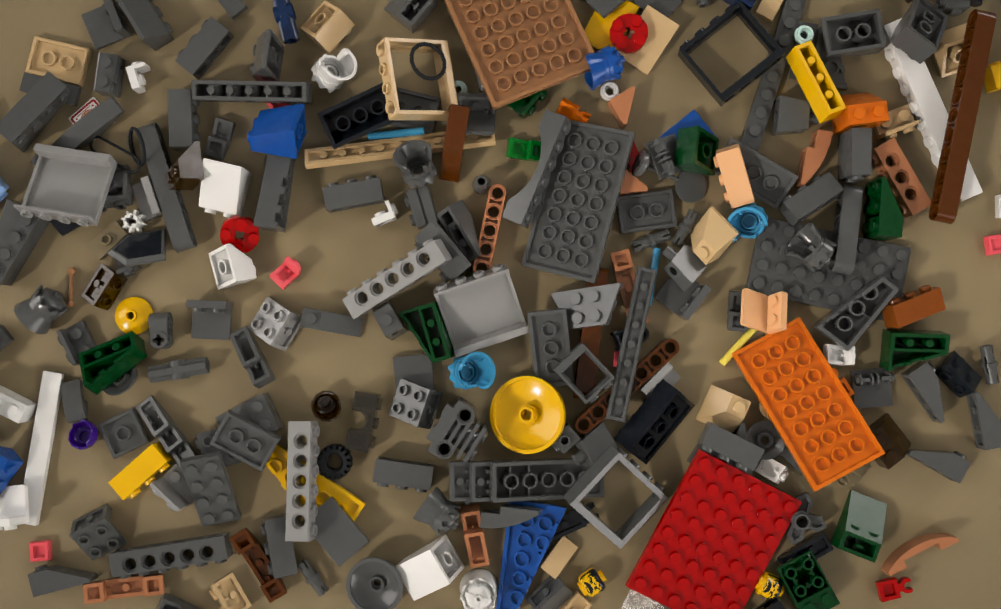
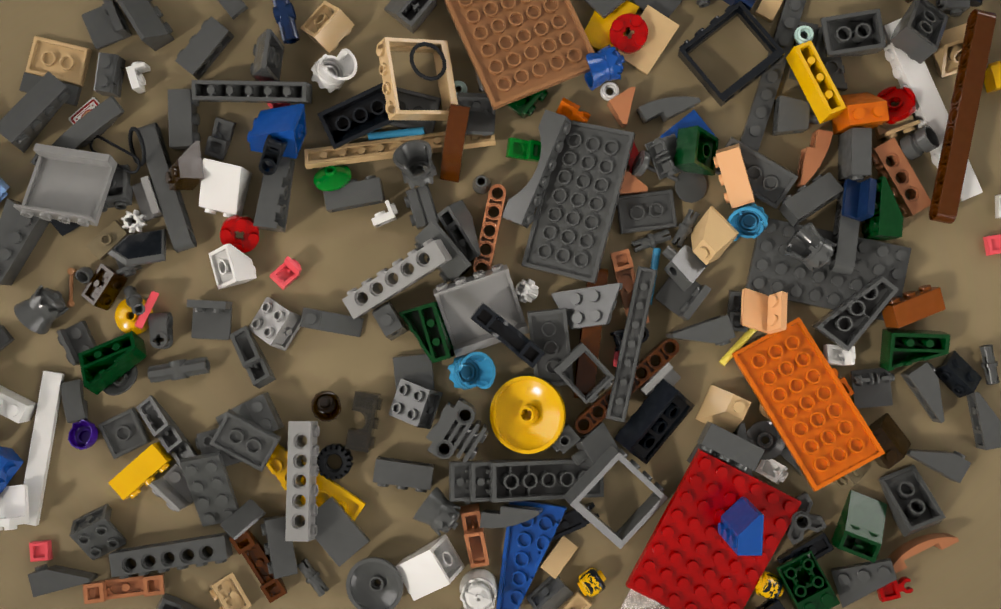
none -> dark grey hinge [75,266,94,284]
none -> dark grey pin [124,286,145,315]
none -> coral tile [134,291,159,329]
none -> dark grey slope [221,499,266,540]
none -> black piece [259,134,288,176]
none -> green dish [313,165,352,191]
none -> black arch [471,302,545,368]
none -> white gear [515,279,539,303]
none -> dark grey slope [636,96,701,124]
none -> dark grey slope [666,315,736,346]
none -> blue slope [718,497,764,556]
none -> dark grey wing [831,558,897,608]
none -> dark blue panel [841,178,877,222]
none -> red plate [877,86,916,124]
none -> dark grey slope [878,465,946,537]
none -> dark grey wheel [900,125,939,160]

